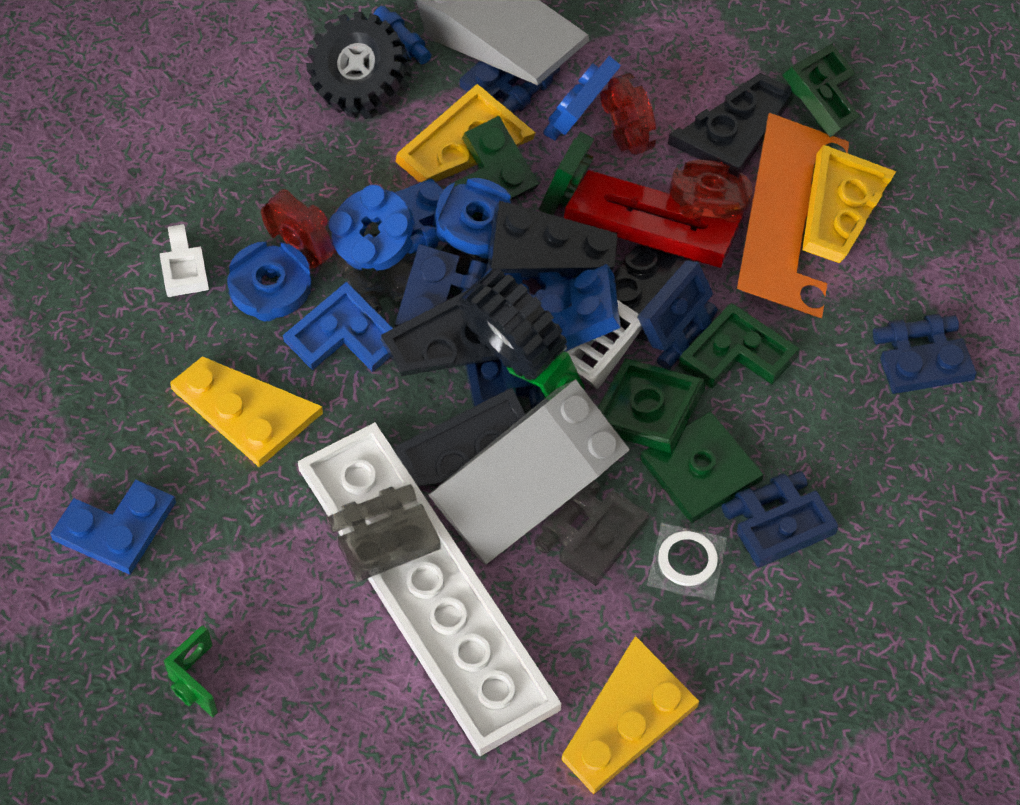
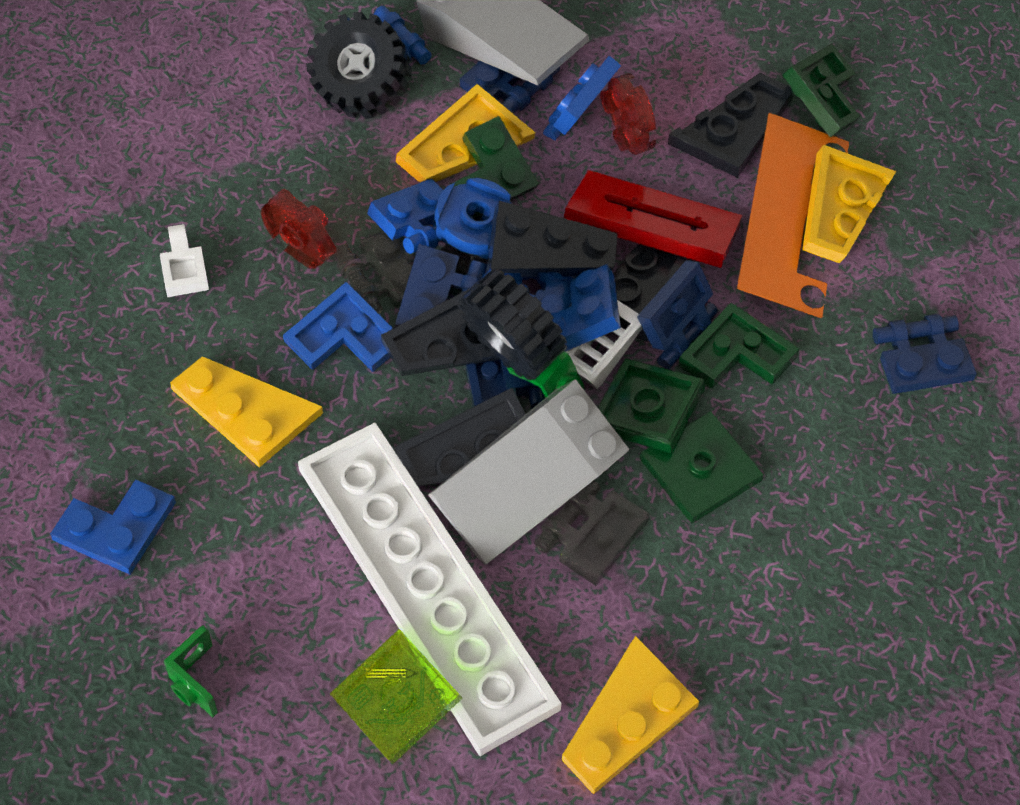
blue plate [227,242,312,321] -> none
clear smoke plate [326,484,441,583] -> none
blue plate [329,185,415,271] -> none
dark green plate [538,131,594,215] -> none
piece [647,523,727,601] -> none
clear red plate [669,160,753,222] -> none
dark blue plate [722,471,839,568] -> none
none -> clear neon green tile [330,629,463,764]

